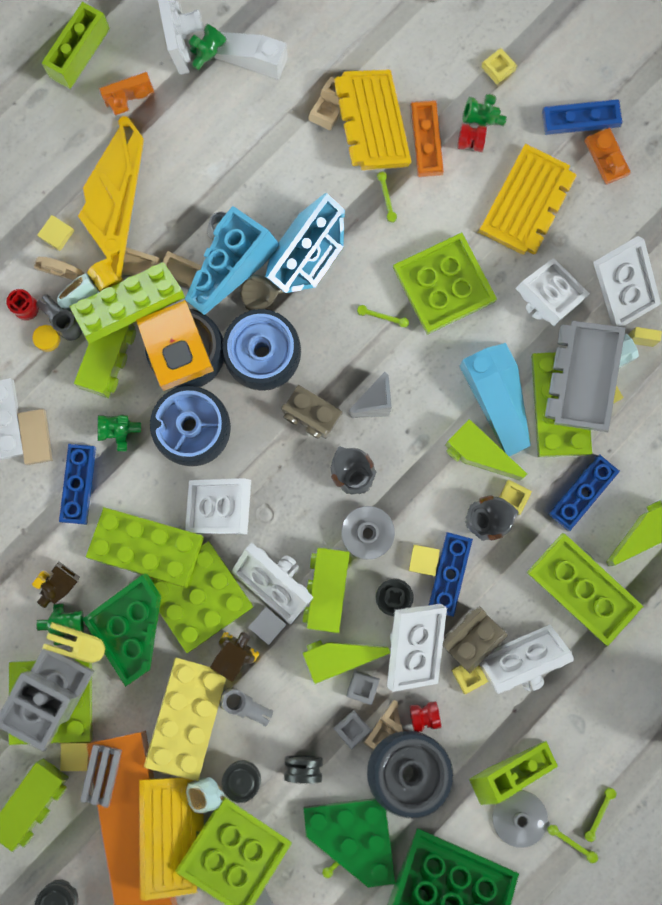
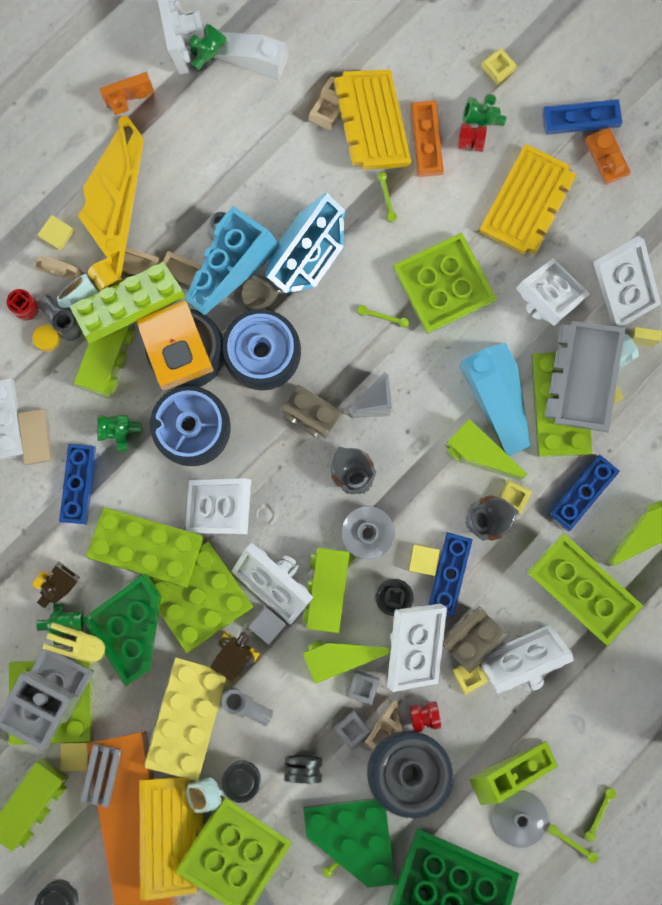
lime brick [42,1,110,89] -> none

